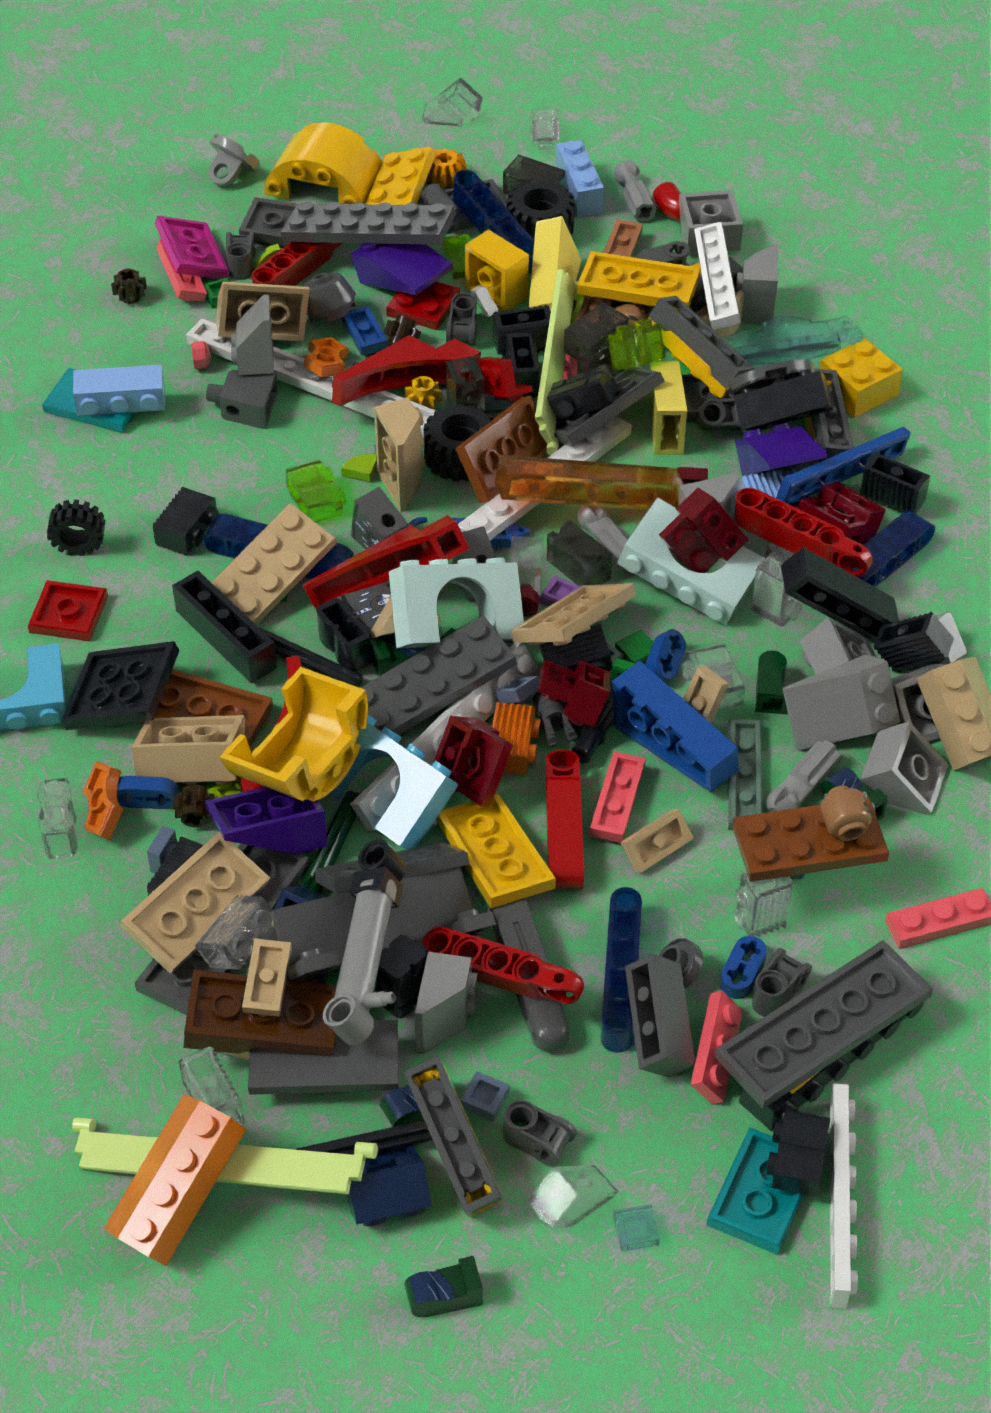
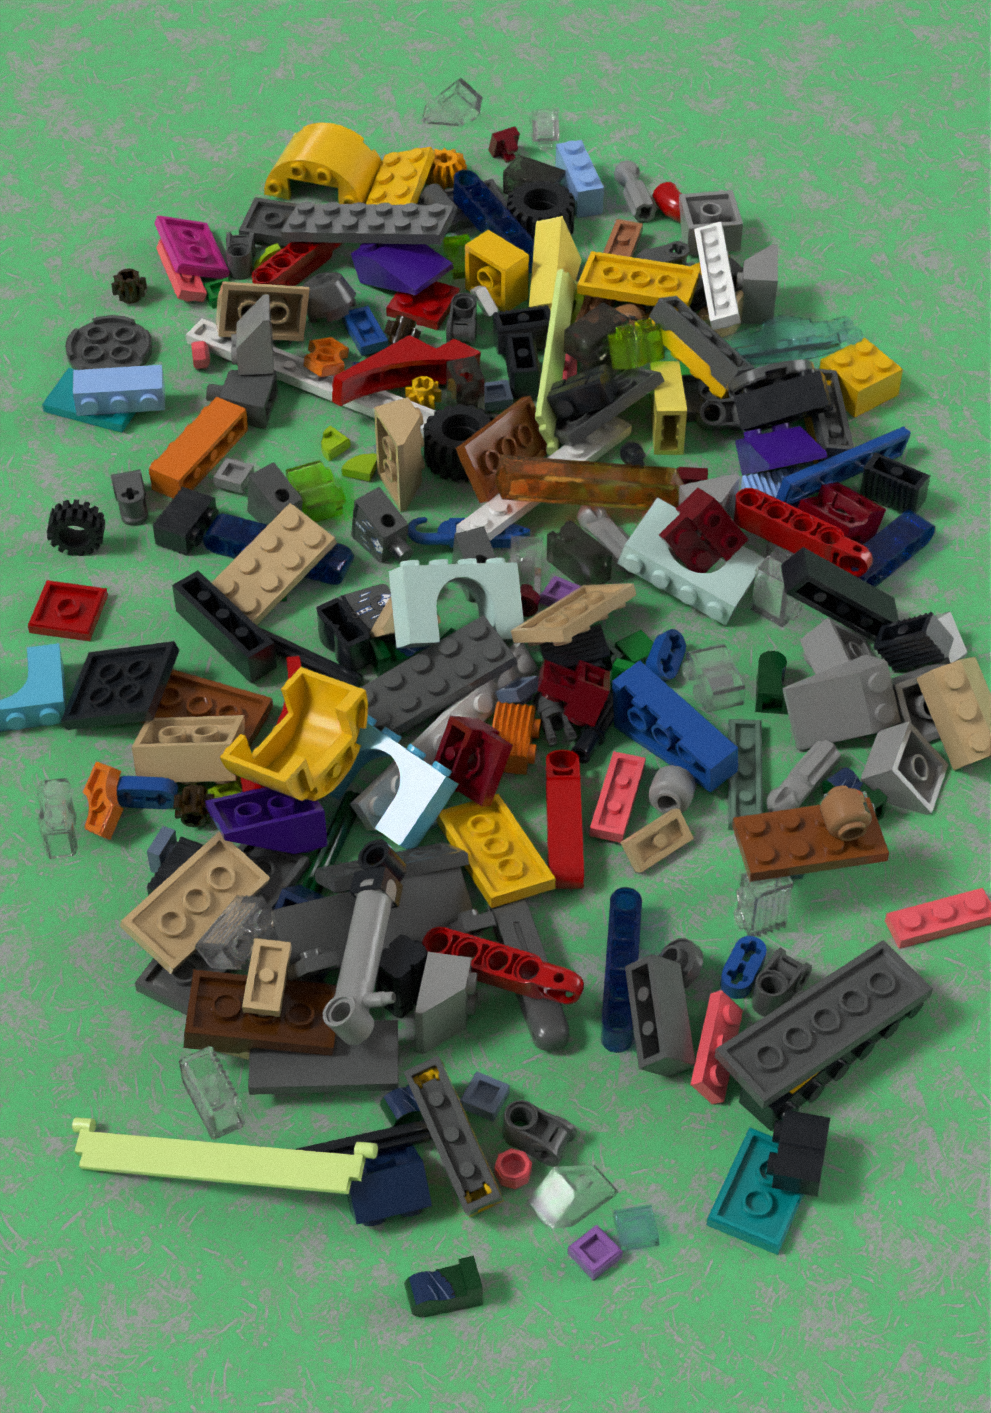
orange slope [103,1094,247,1266] -> none
light grey tile [209,134,260,187] -> none
red arch [302,515,470,612] -> none
red bracket [477,357,532,401] -> none
tan plate [684,665,729,723] -> none
white plate [829,1083,858,1309] -> none
none -> dark grey tile [65,315,152,370]
none -> dark grey piece [111,469,148,525]
none -> orange brick [149,397,248,498]
none -> light grey plate [213,458,254,493]
none -> dark grey torso [247,462,303,528]
none -> lime tile [321,425,351,461]
none -> dark red tile [488,126,520,163]
none -> coral tile [494,1148,532,1189]
none -> medium lavender tile [567,1225,623,1281]
none -> black axle [619,442,646,467]
none -> light grey head [649,765,696,814]

